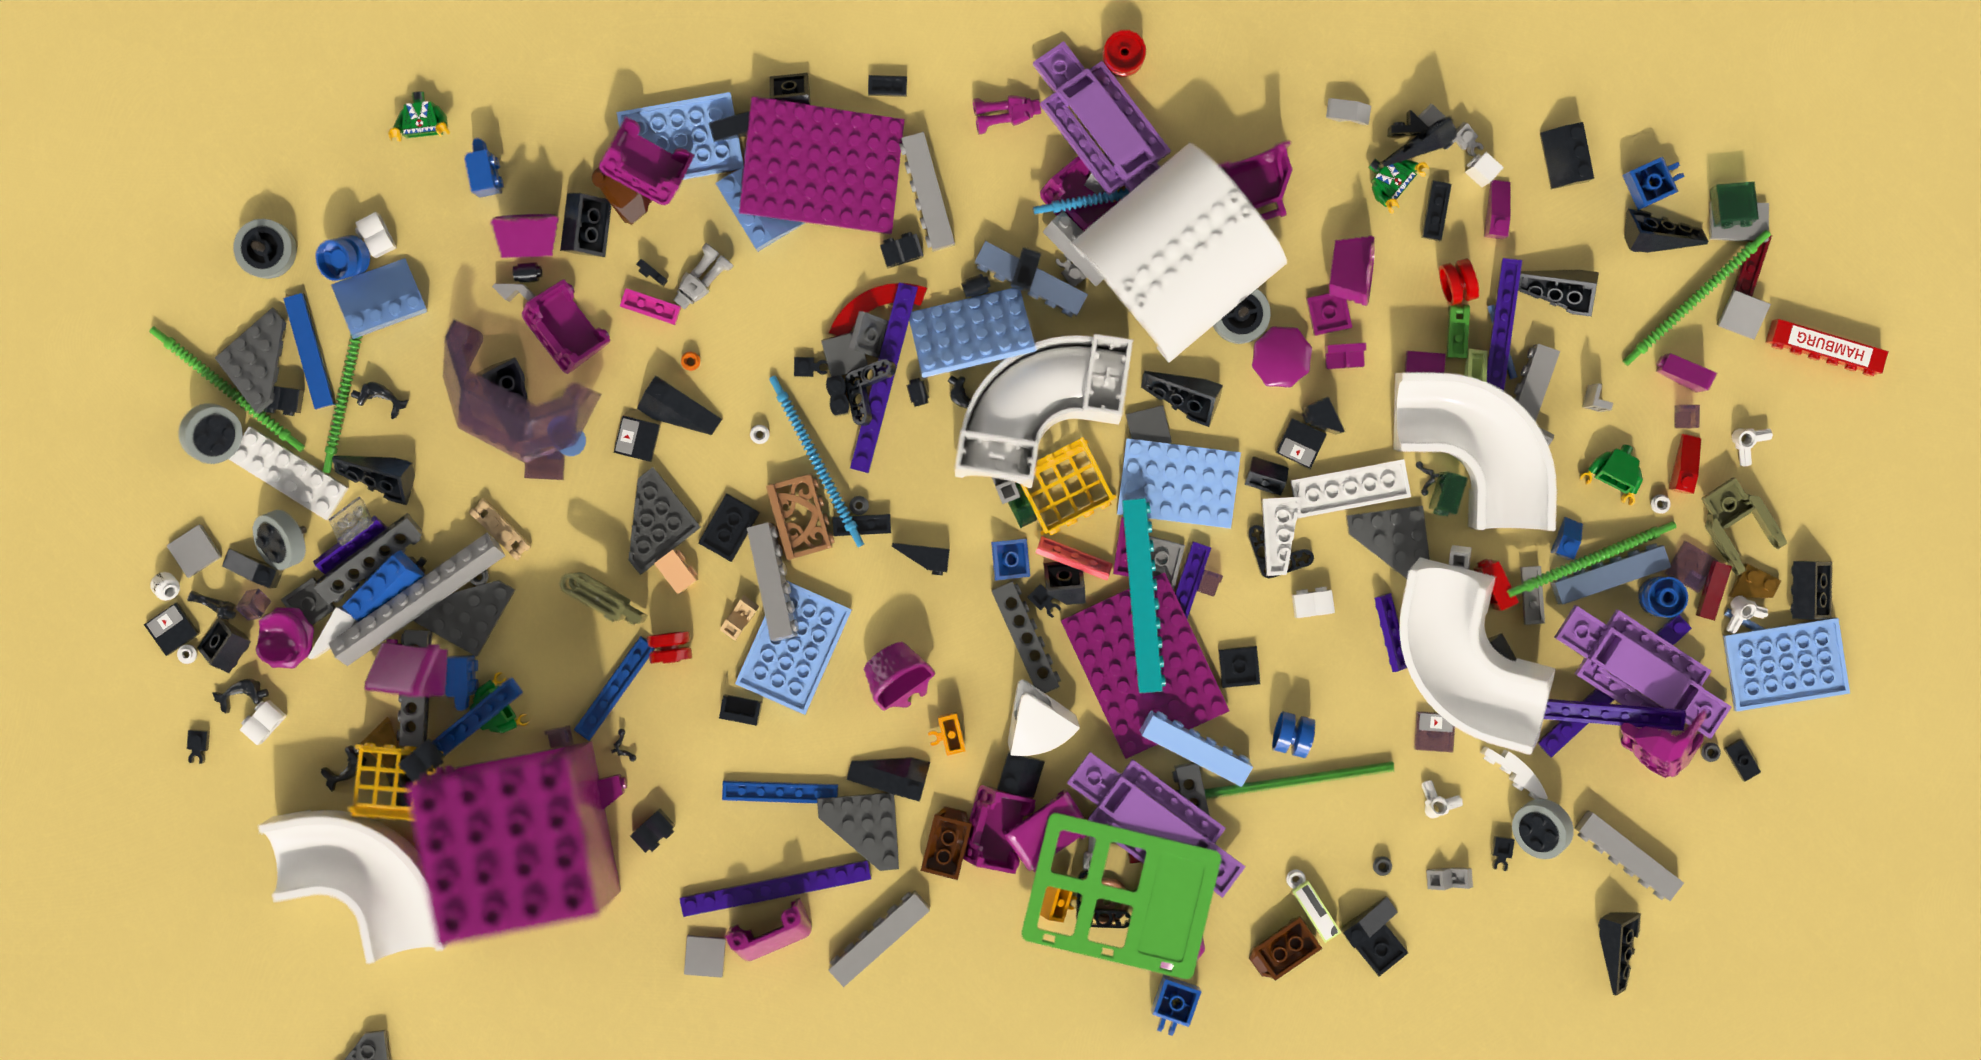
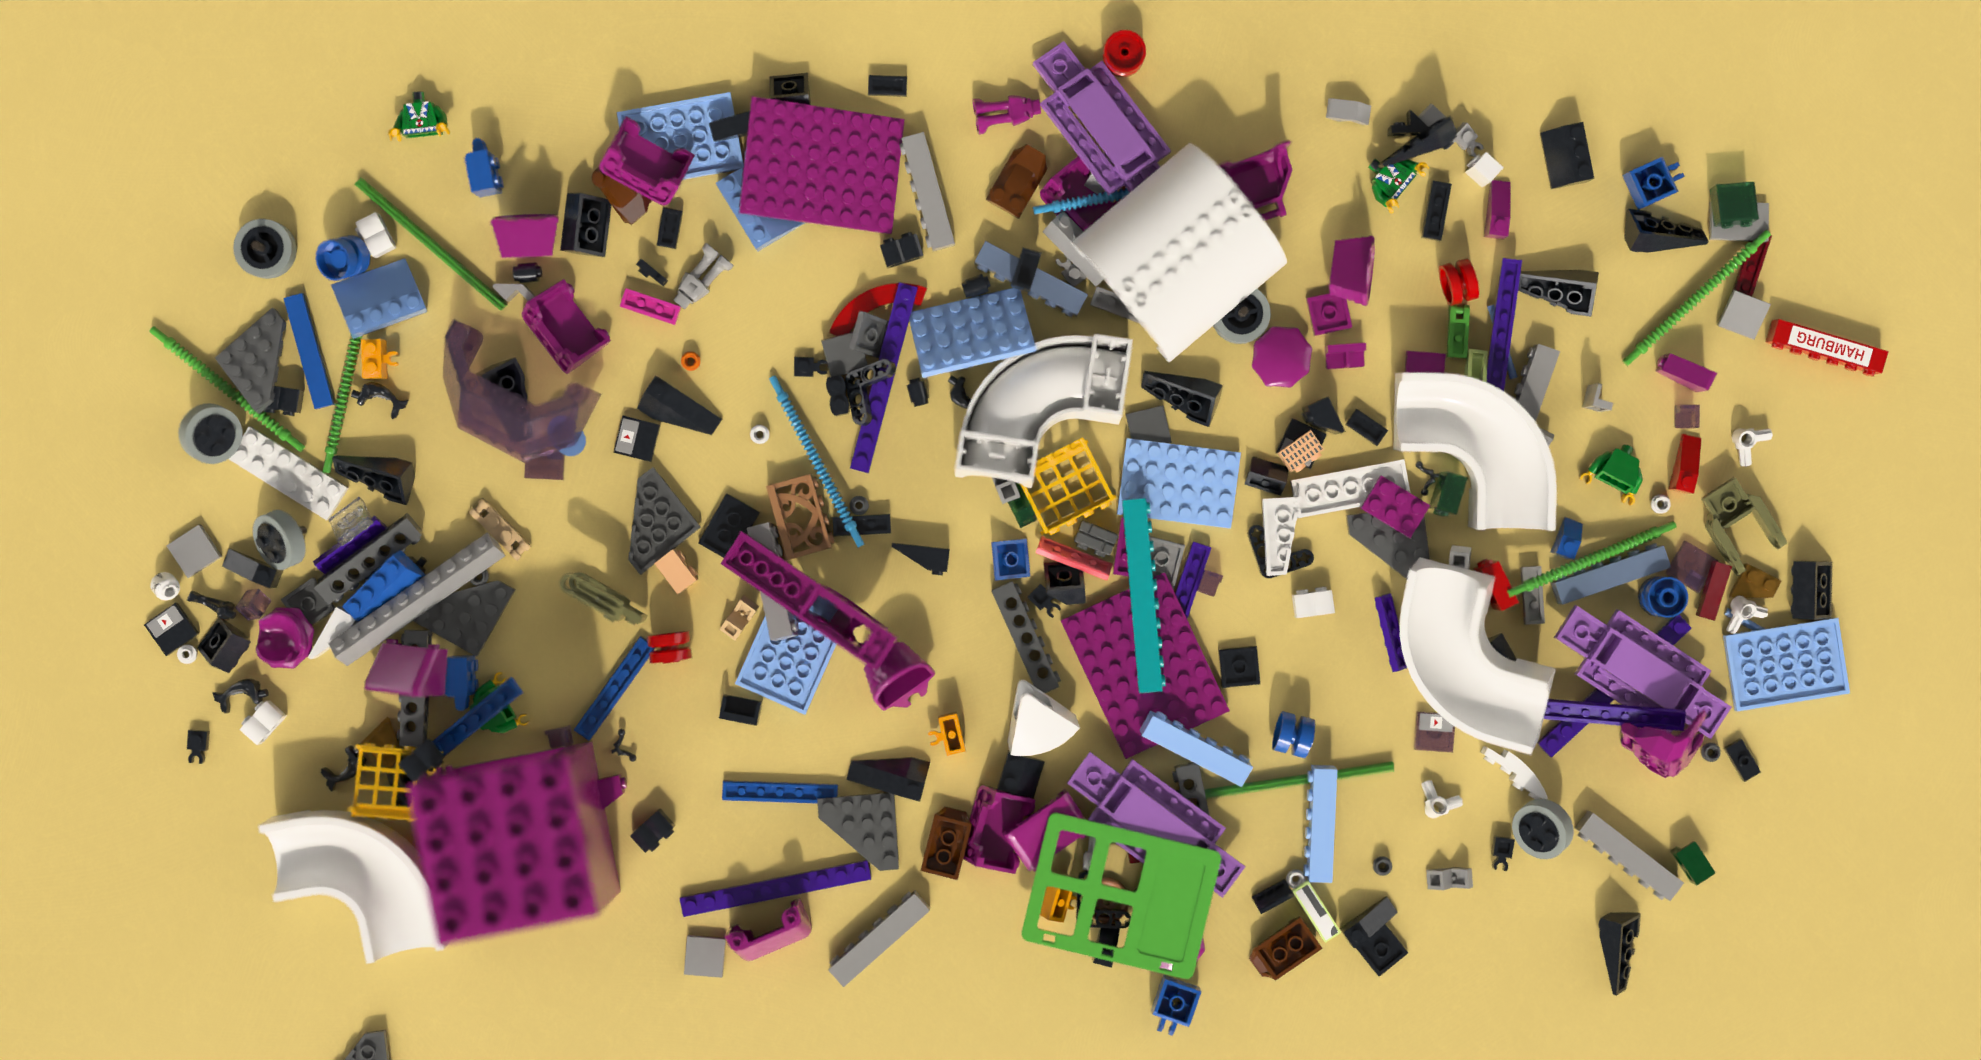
none -> bright green axle [354,177,508,311]
none -> light orange brick [361,339,399,380]
none -> black plate [657,207,683,249]
none -> magenta piece [720,531,898,671]
none -> reddish brown slope [986,144,1047,219]
none -> dark grey brick [1074,520,1119,558]
none -> light grey plate [1090,286,1140,324]
none -> black slope [1092,928,1120,968]
none -> black plate [1251,879,1294,914]
none -> light nougat brick [1277,431,1324,473]
none -> light blue brick [1303,765,1337,883]
none -> black plate [1345,409,1388,446]
none -> magenta plate [1360,476,1430,538]
none -> dark green panel [1671,841,1715,886]

